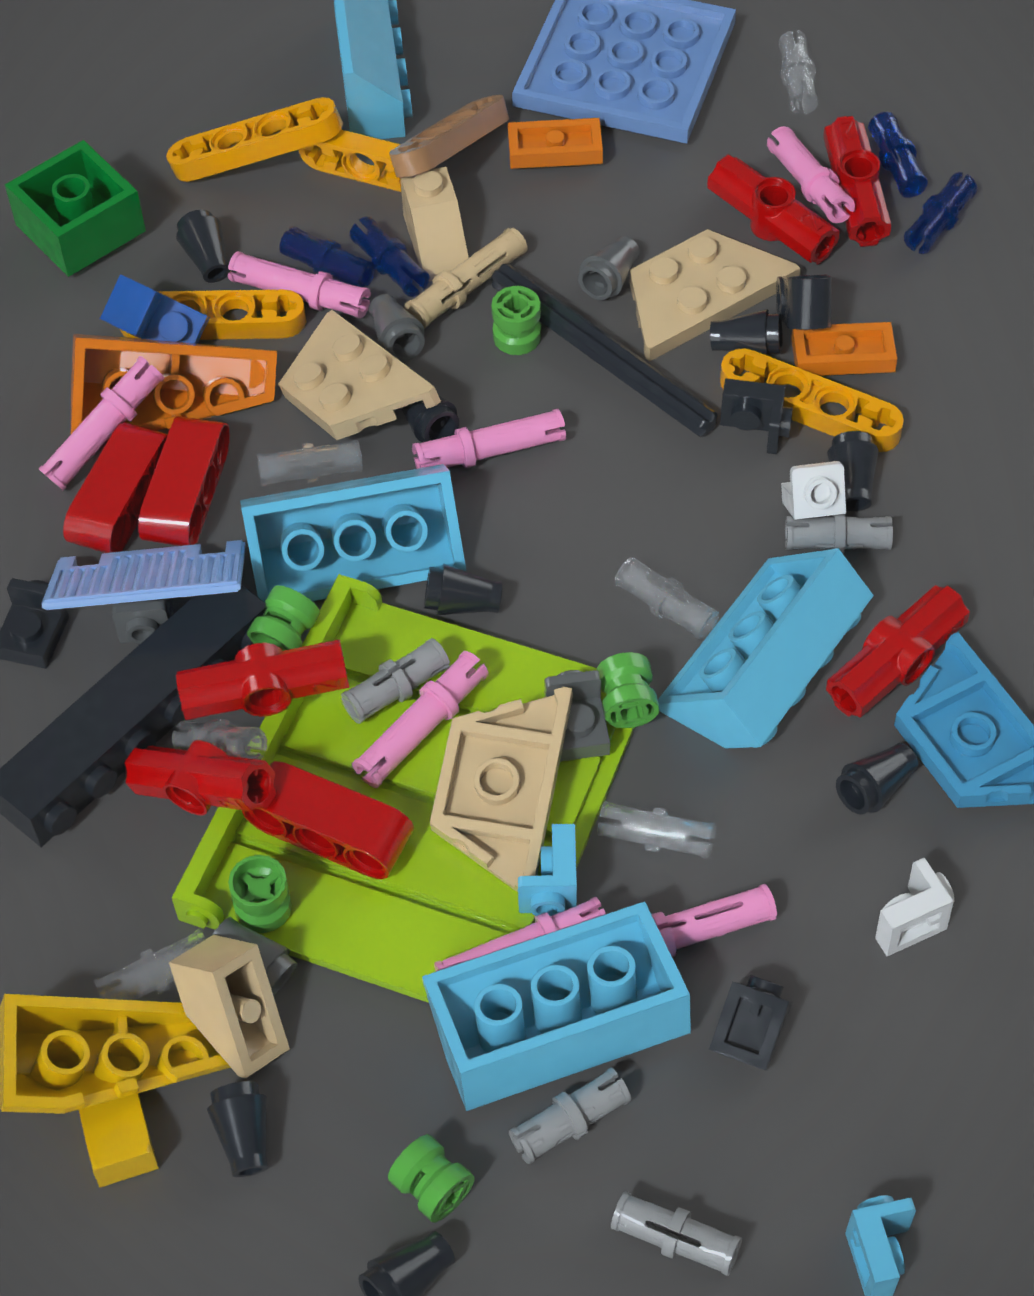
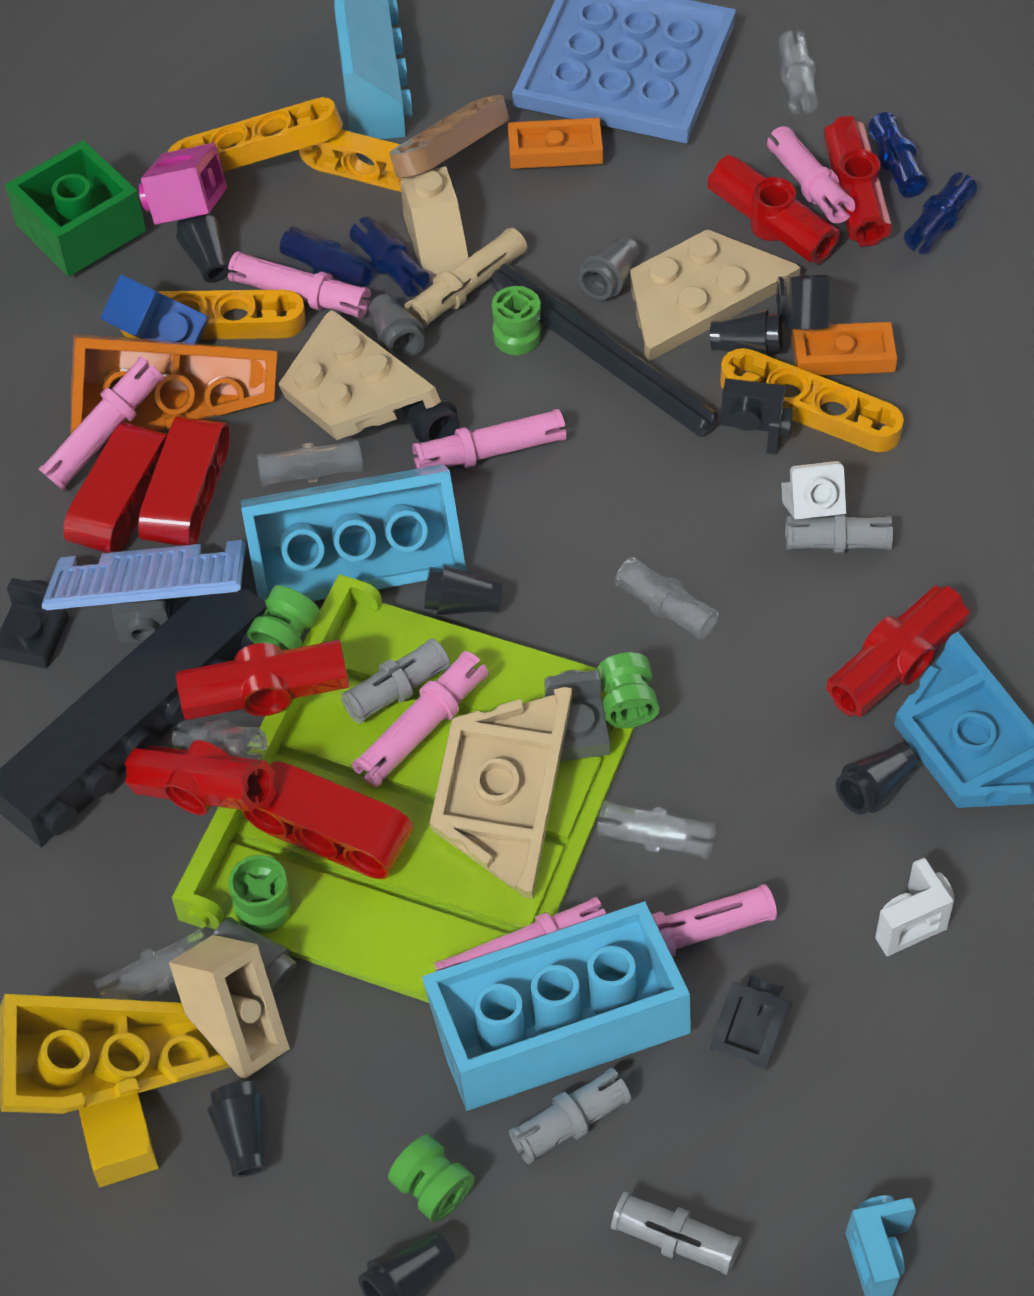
medium azure bracket [518,824,577,916] -> none
medium azure slope [658,548,874,749] -> none
black cone [827,431,879,511] -> none
none -> dark pink brick [139,142,228,225]

